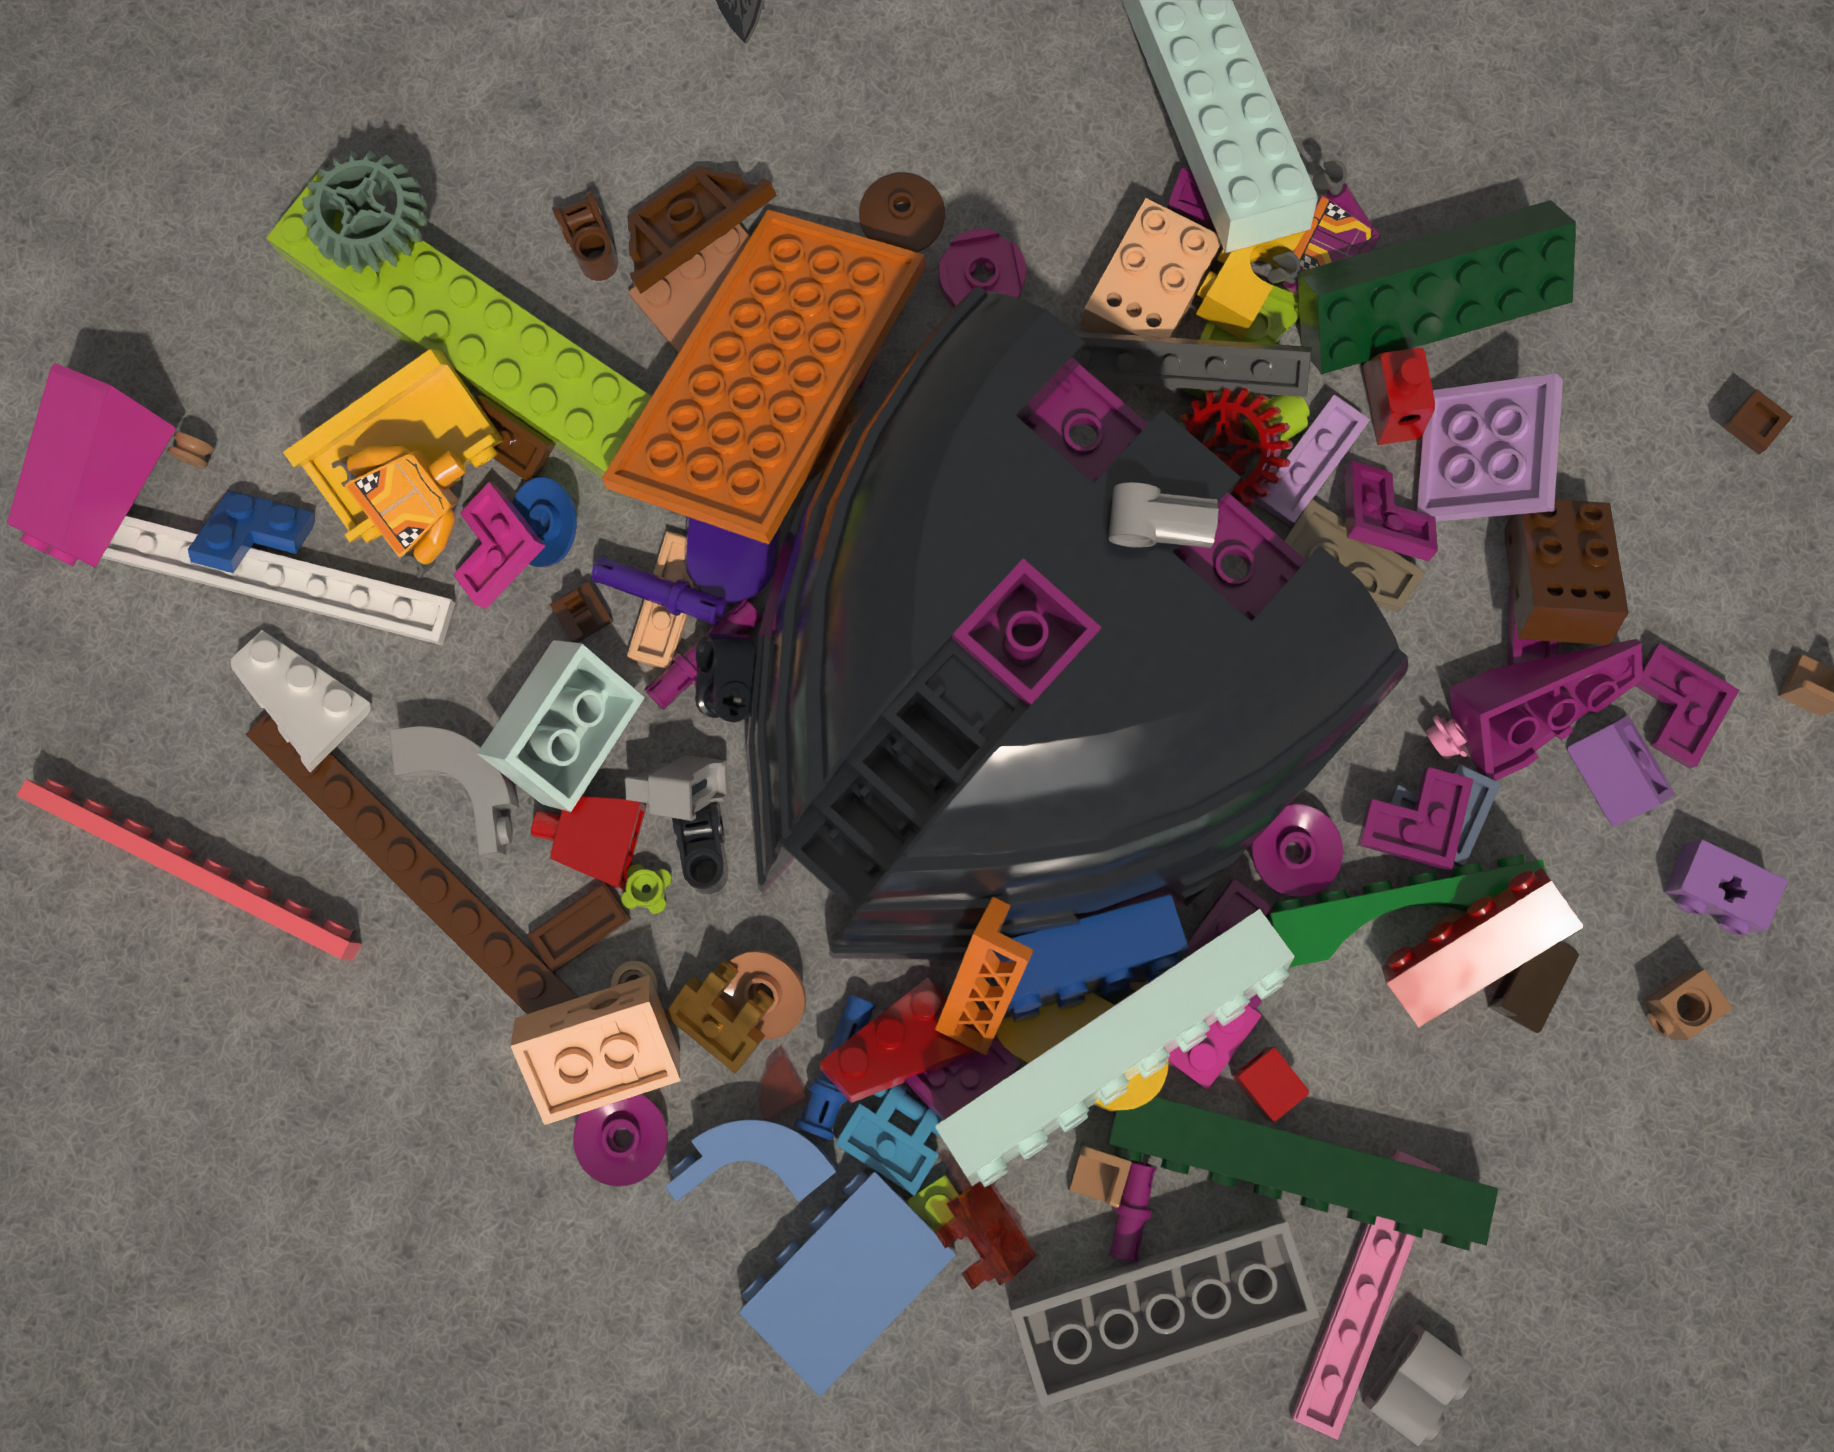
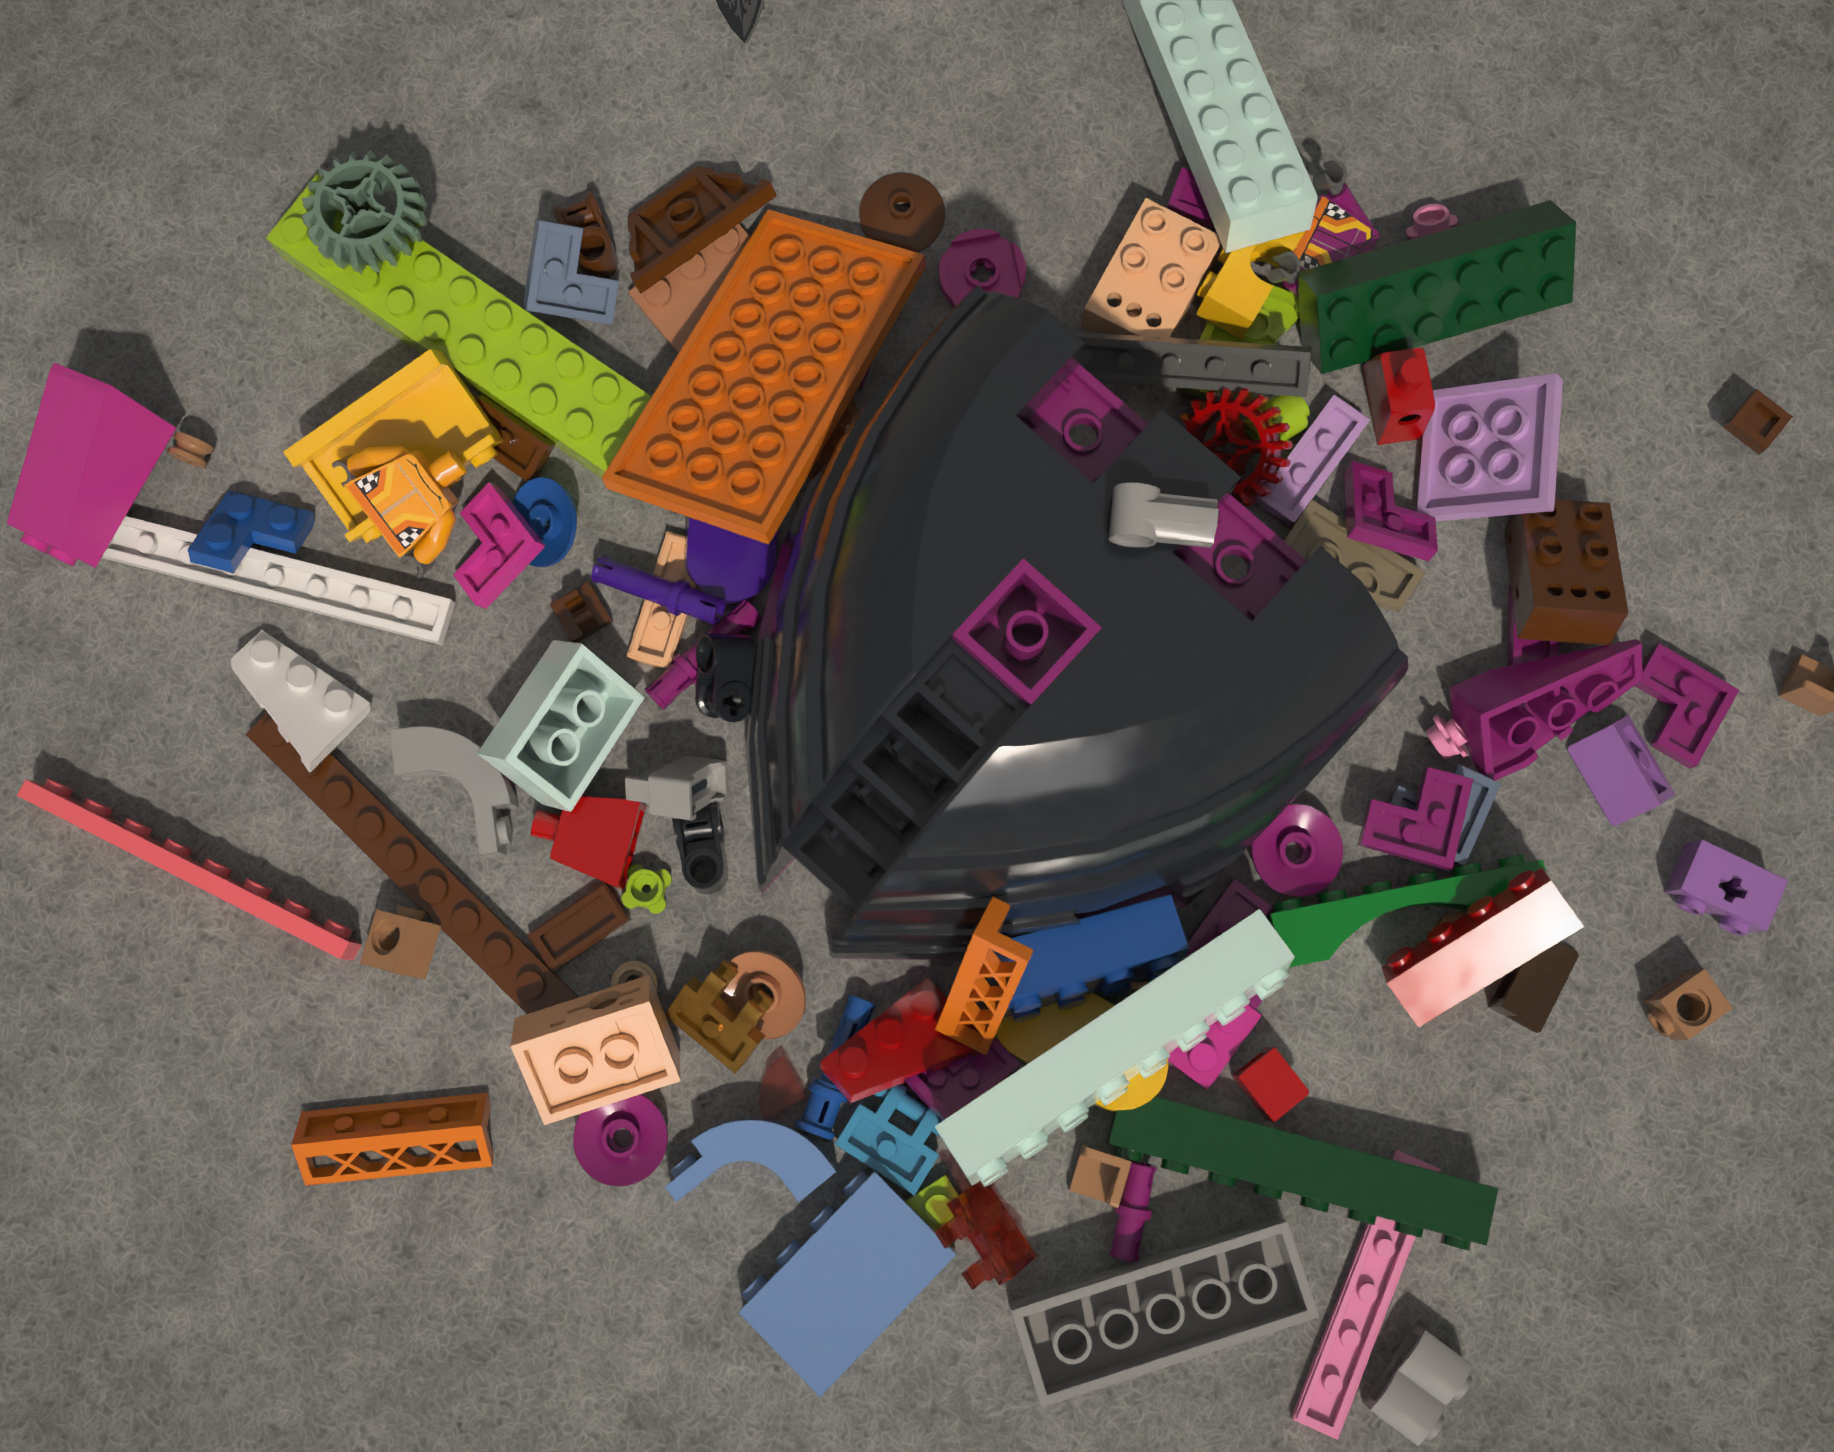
none -> orange fence [291,1092,494,1186]
none -> medium nougat brick [360,905,441,980]
none -> sand blue plate [523,219,619,325]
none -> bright pink plate [1406,204,1458,240]

